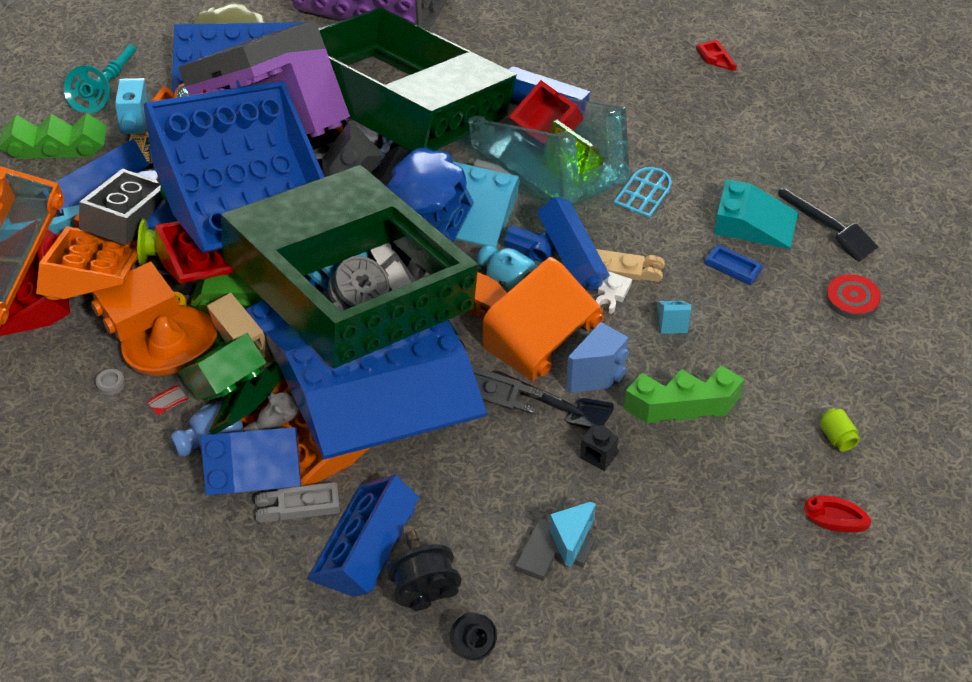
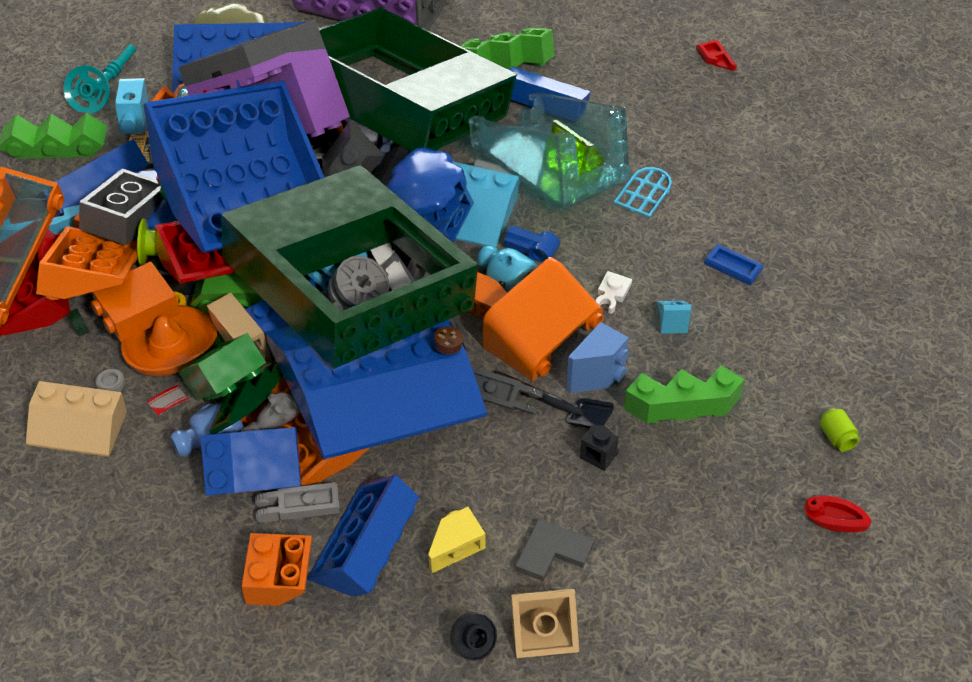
black wheel [387,526,462,611] -> none
red piece [509,80,584,155] -> none
blue brick [537,196,610,291] -> none
medium azure slope [549,502,596,567] -> none
tan hinge [596,249,665,282] -> none
teal slope [714,179,798,249] -> none
black piece [778,188,879,262] -> none
red tile [826,274,881,319] -> none
none -> tan slope [26,381,127,457]
none -> clear green tile [67,308,90,336]
none -> orange slope [242,533,312,606]
none -> light yellow slope [428,507,486,573]
none -> reddish brown tile [433,327,463,354]
none -> bright green brick [460,28,554,69]
none -> tan slope [510,589,579,658]

